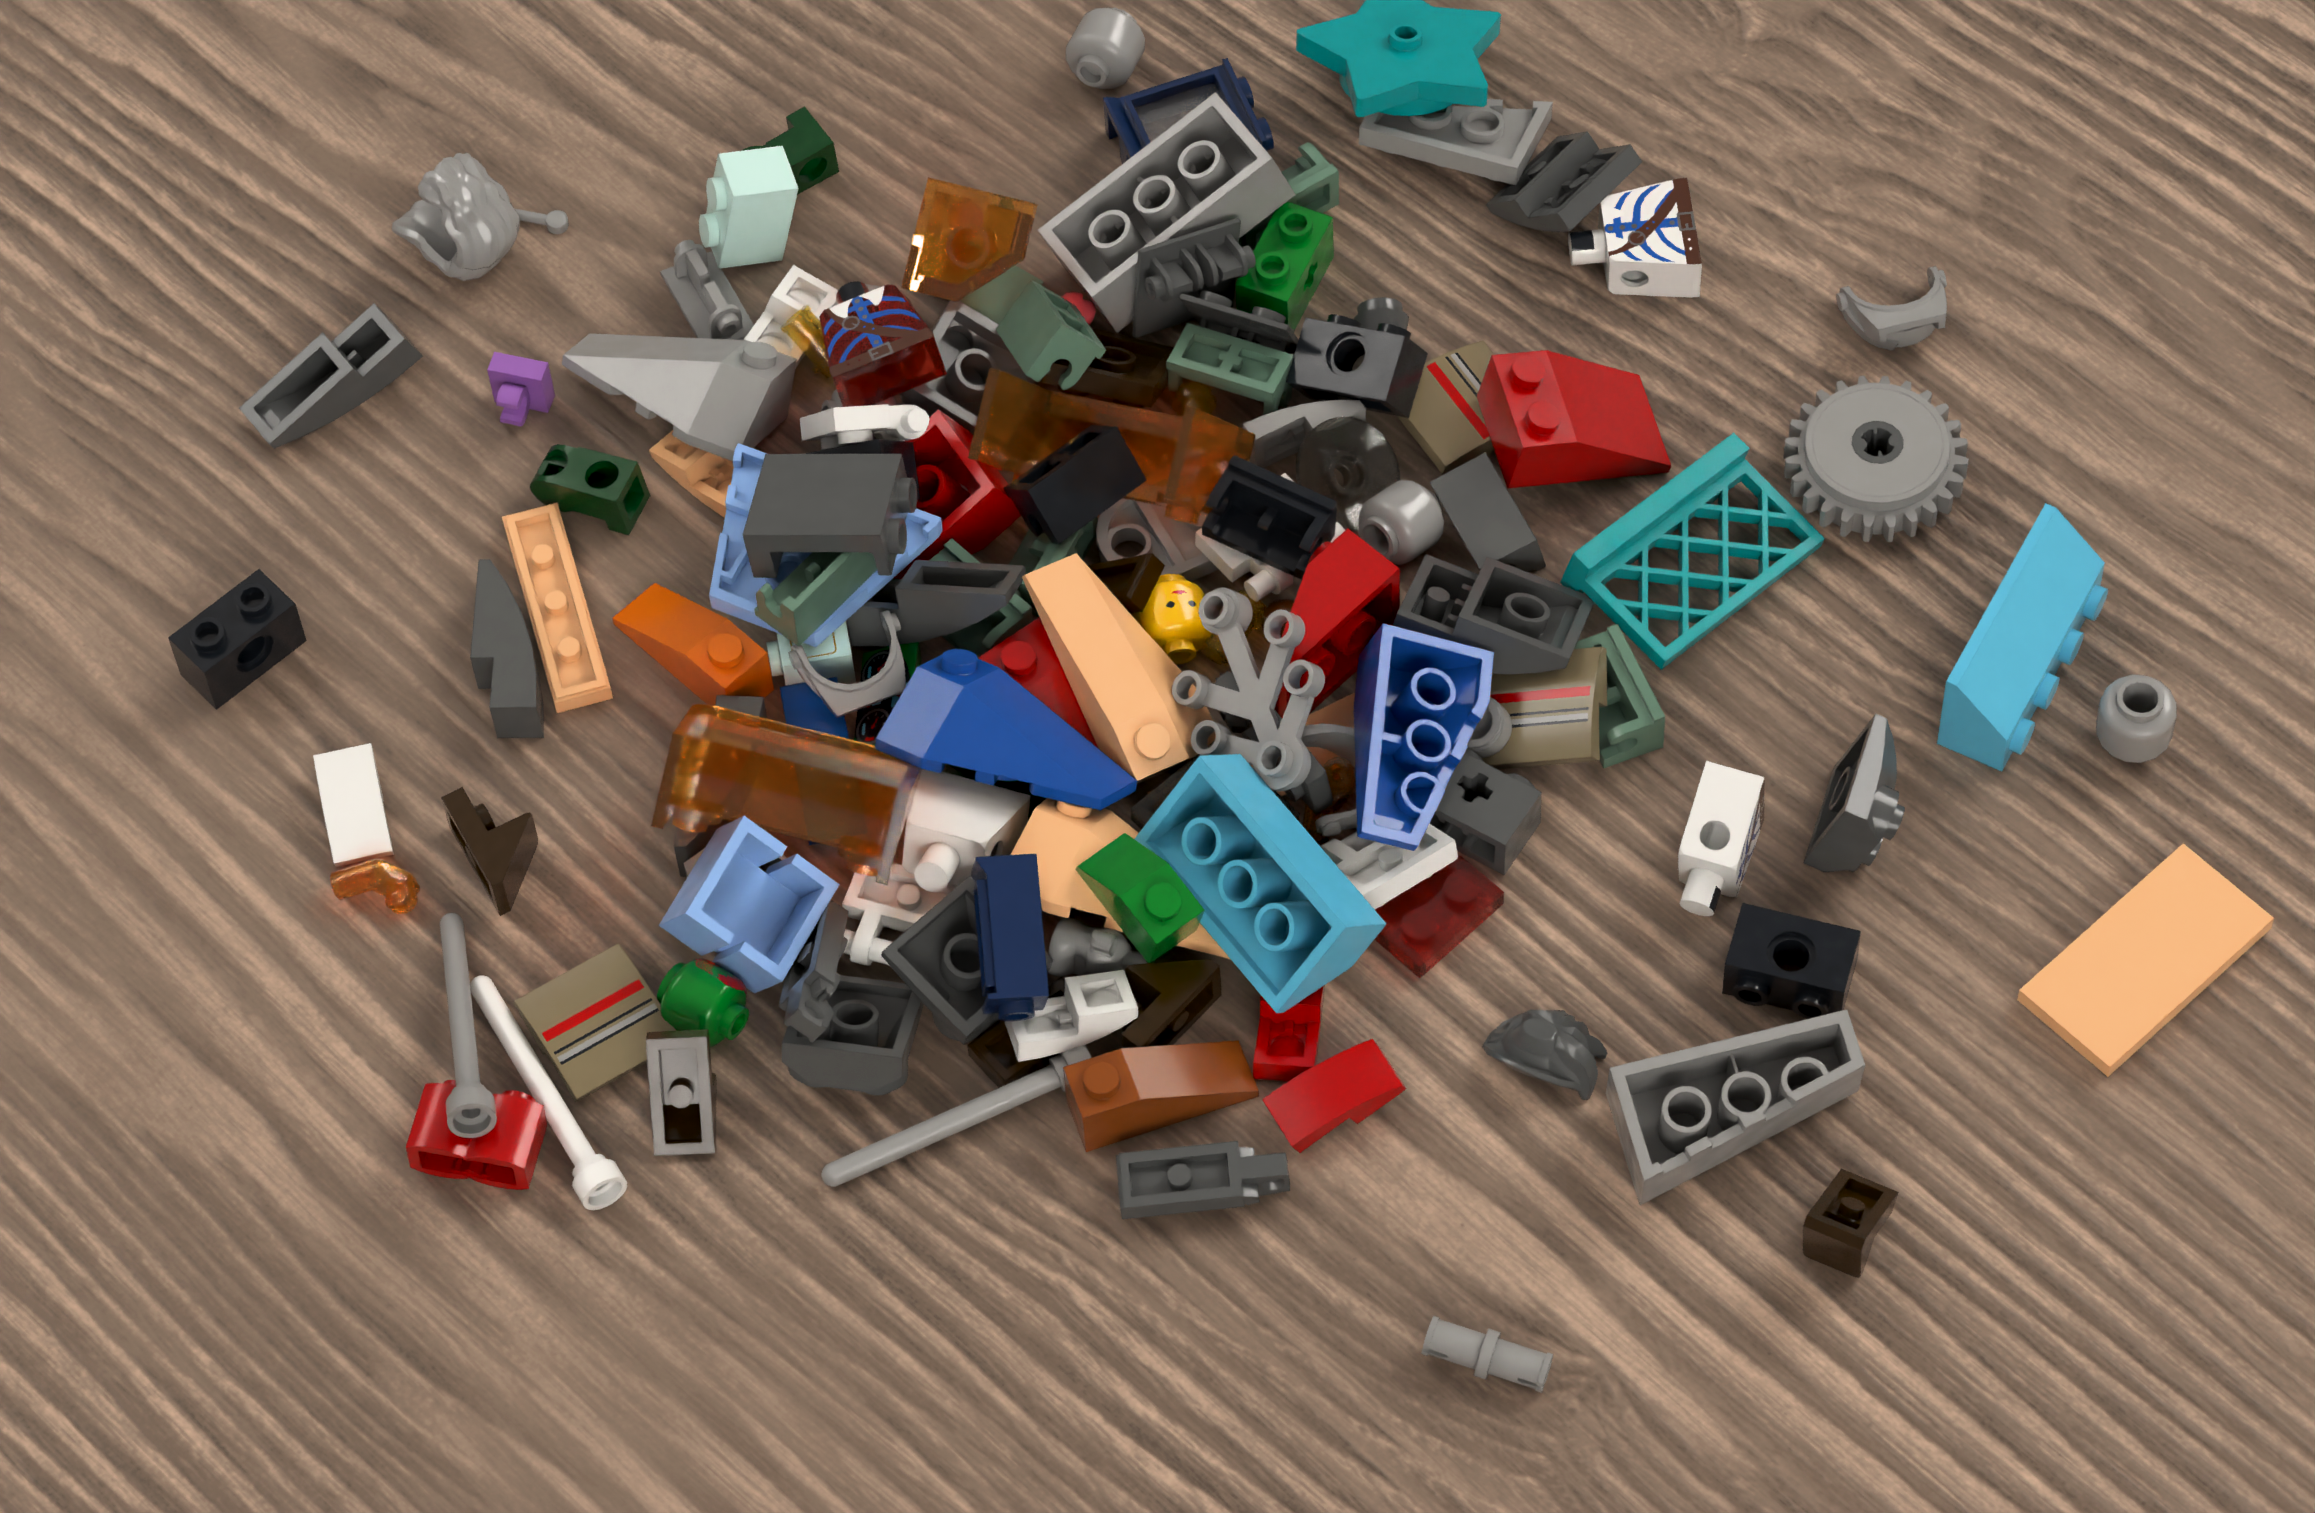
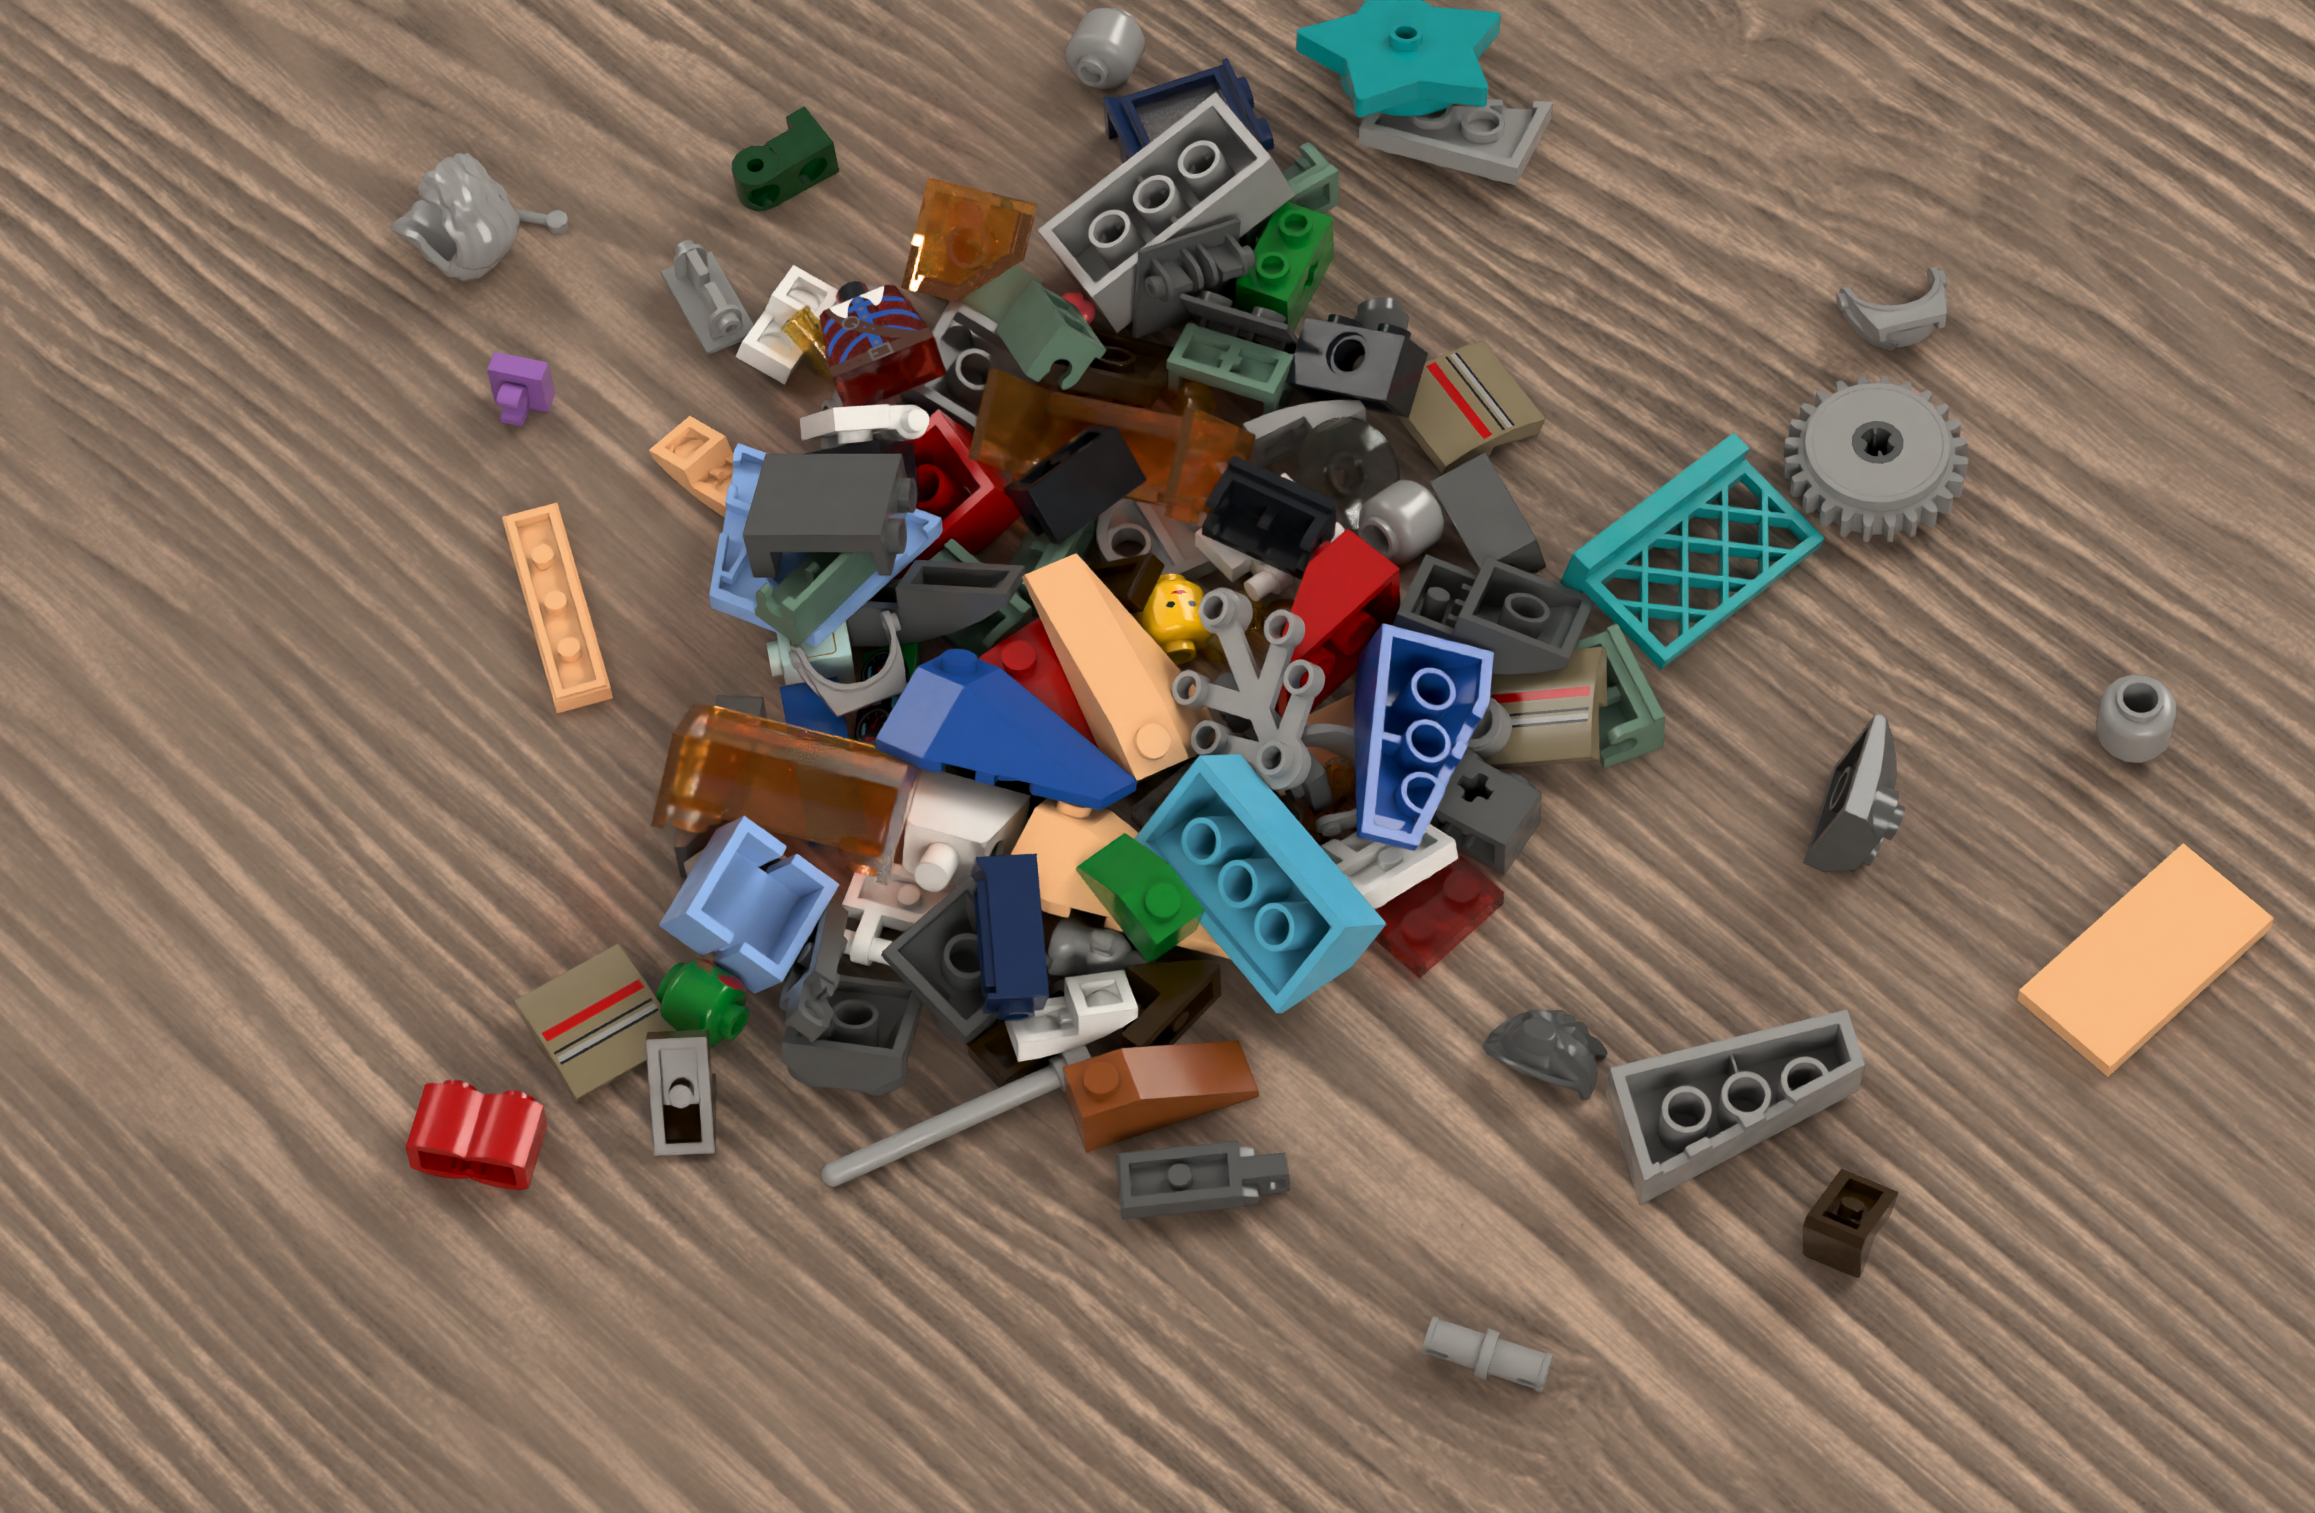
black brick [168,569,307,710] -> none
dark grey slope [239,303,423,449] -> none
white slope [313,743,394,867] -> none
clear orange arm [330,859,420,914] -> none
light grey piece [440,913,497,1138] -> none
dark brown slope [441,787,538,916] -> none
dark grey slope [470,559,544,738] -> none
white piece [470,975,627,1210] -> none
dark green leg [530,444,651,535] -> none
light grey wedge [562,333,797,461] -> none
orange slope [612,583,774,711] -> none
light aqua brick [699,146,799,269] -> none
red slope [1253,985,1325,1082] -> none
red slope [1262,1039,1407,1153] -> none
red slope [1477,350,1671,489] -> none
dark grey slope [1486,131,1642,232] -> none
torso [1568,178,1702,298] -> none
white torso [1678,761,1765,916] -> none
black brick [1722,903,1861,1019] -> none
medium azure slope [1937,503,2108,772] -> none

